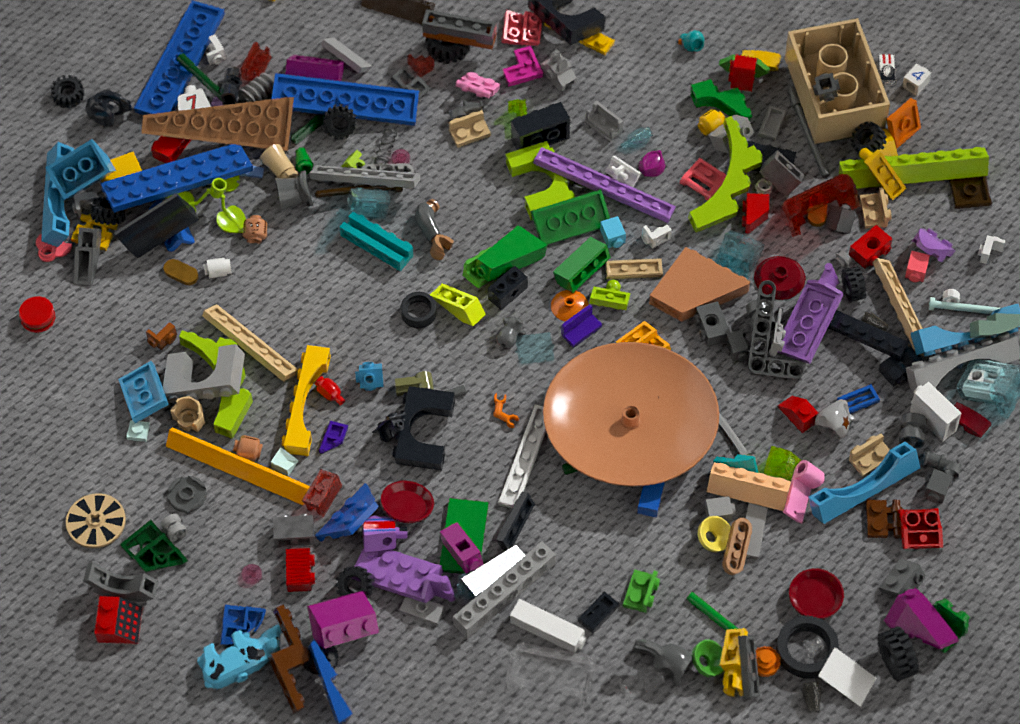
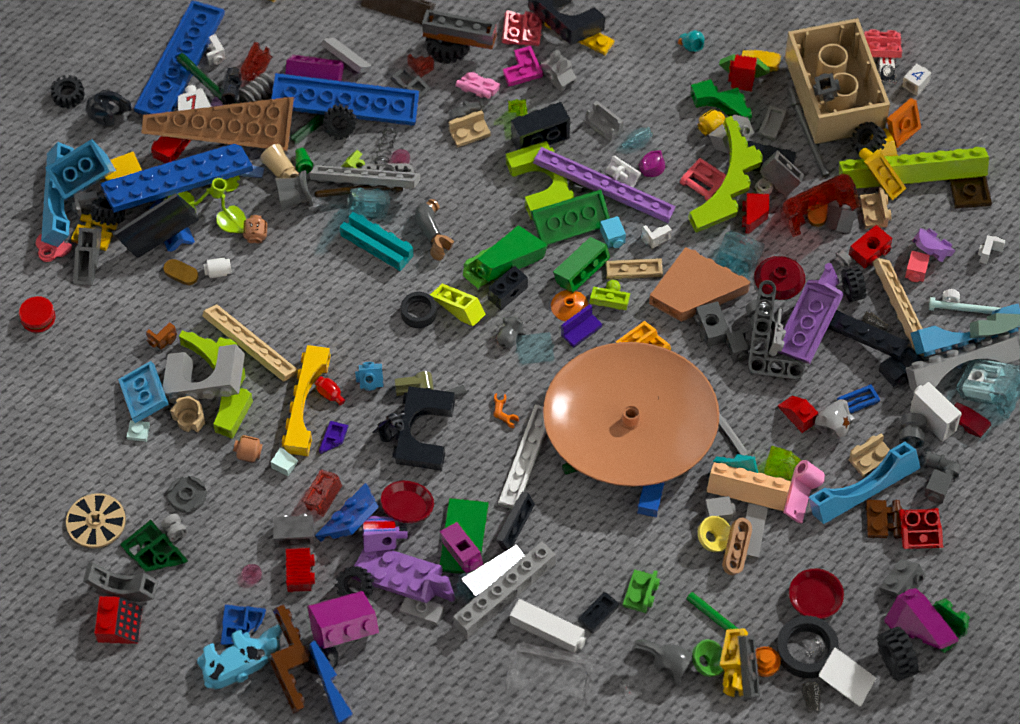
light orange tile [166,427,310,505] -> none
none -> coral slope [864,30,902,58]

